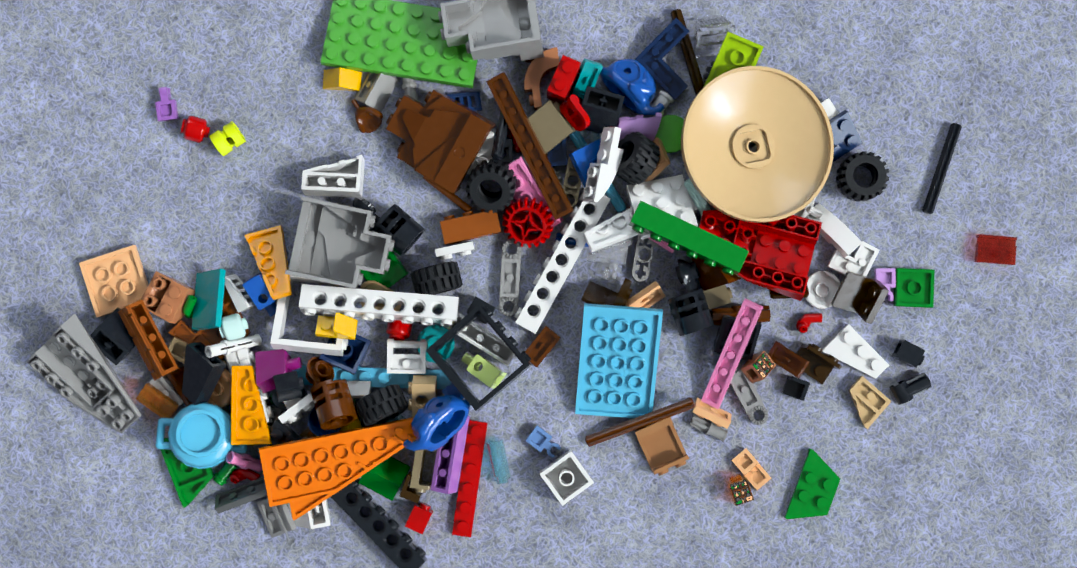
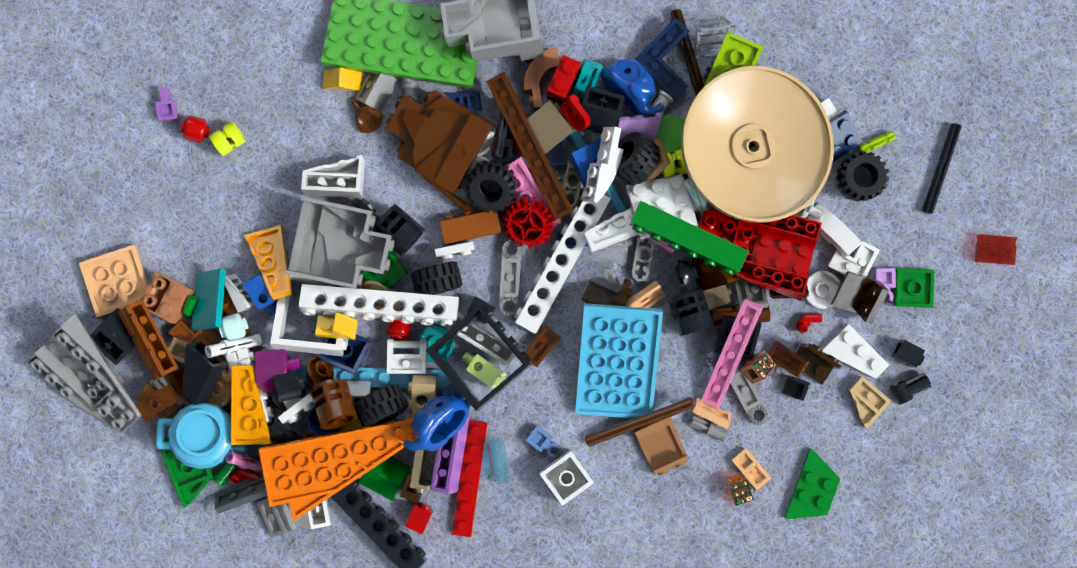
none -> reddish brown plate [135,384,179,421]
none -> neon yellow wheel [662,149,687,178]
none -> light grey plate [734,278,768,308]
none -> lime axle [858,131,896,153]

